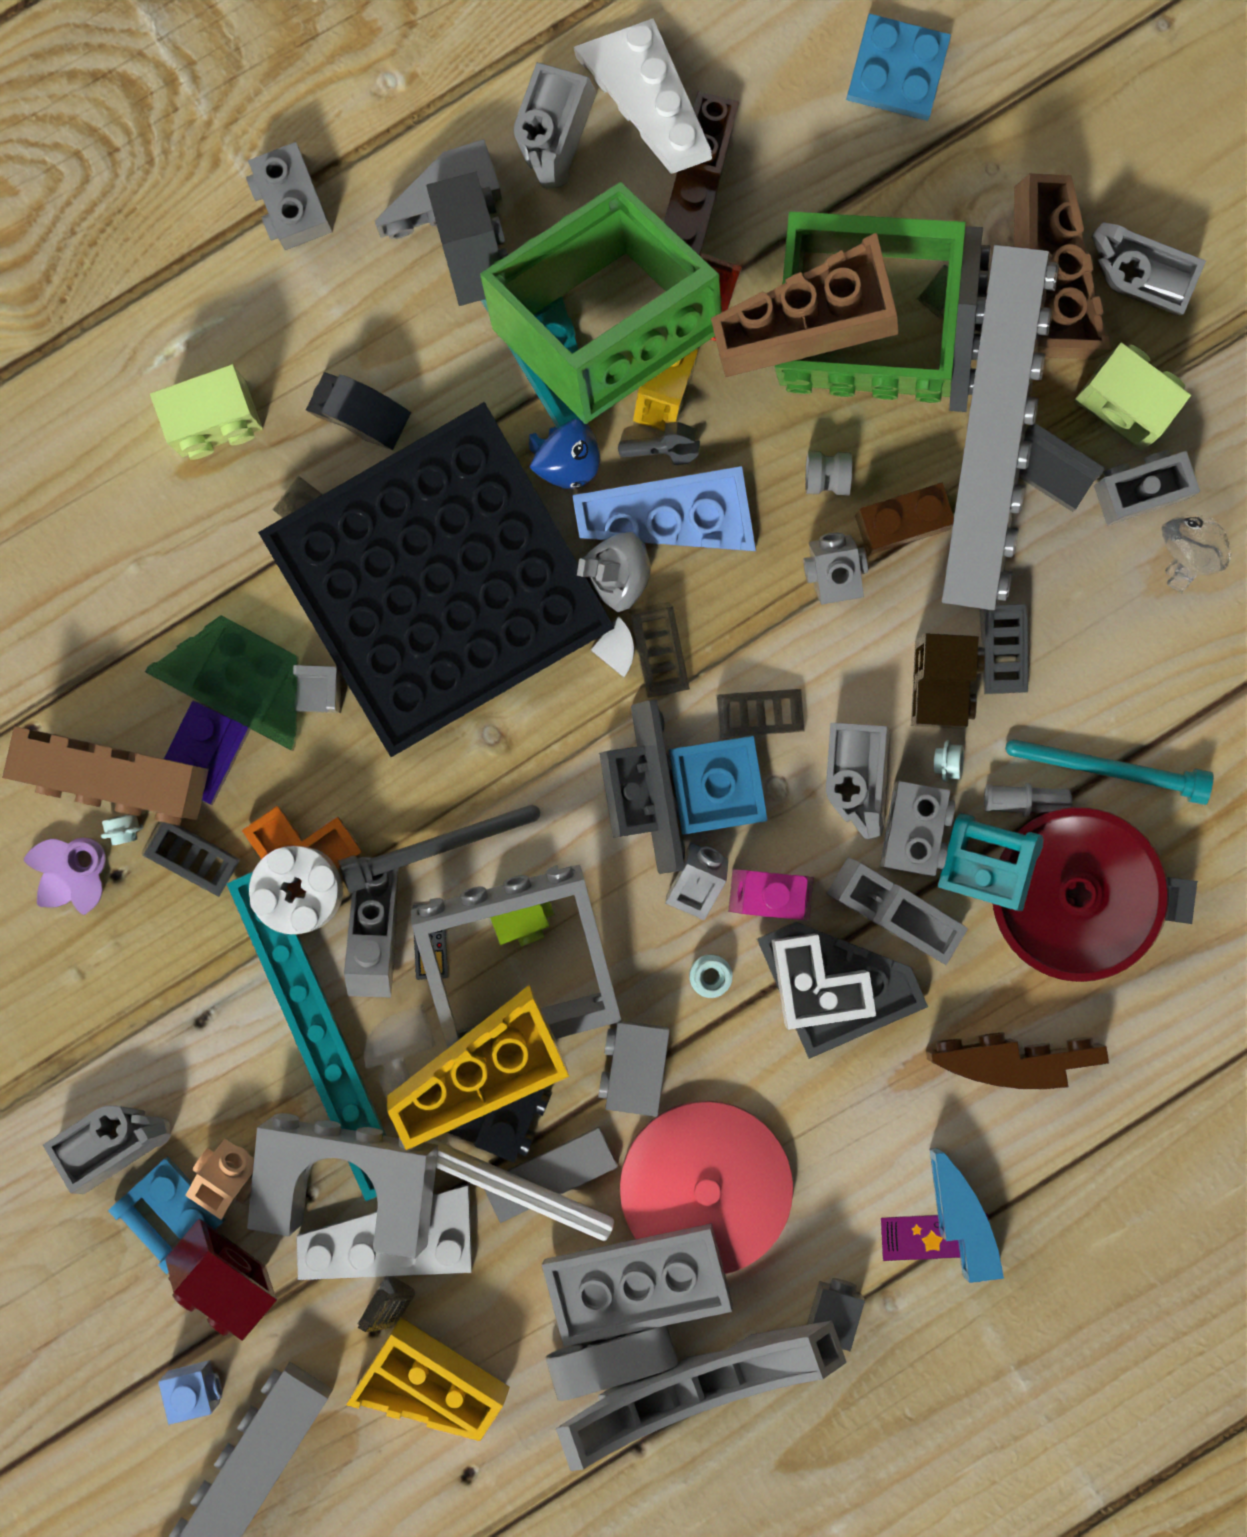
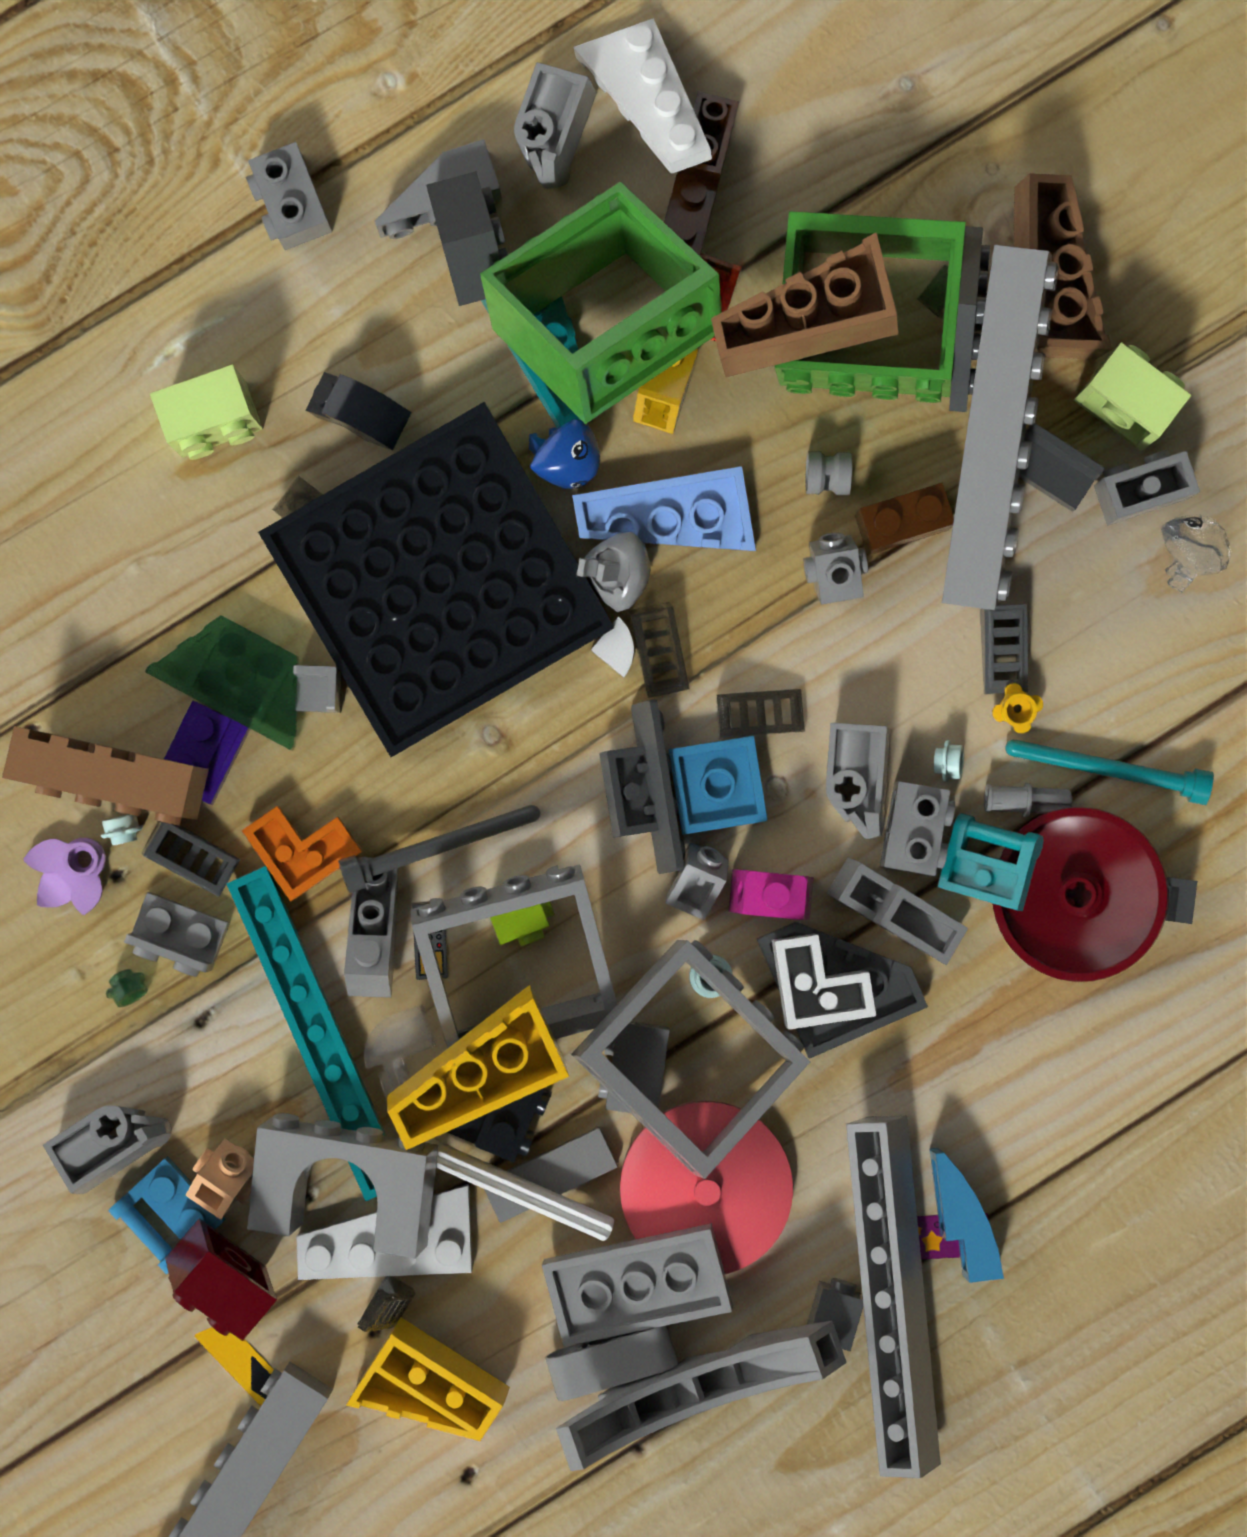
light blue brick [158,1360,222,1425] -> none
white brick [249,846,343,934] -> none
dark grey bar [618,422,700,465] -> none
dark azure plate [846,14,951,121] -> none
dark brown brick [911,633,985,729] -> none
reddish brown slope [926,1032,1109,1089] -> none
light grey piece [1092,222,1206,316] -> none
none -> clear green plate [106,969,148,1007]
none -> light grey bracket [124,892,230,977]
none -> yellow sticker [195,1327,274,1406]
none -> light grey window [571,940,810,1179]
none -> light grey brick [846,1115,941,1478]
none -> yellow plate [992,683,1043,734]

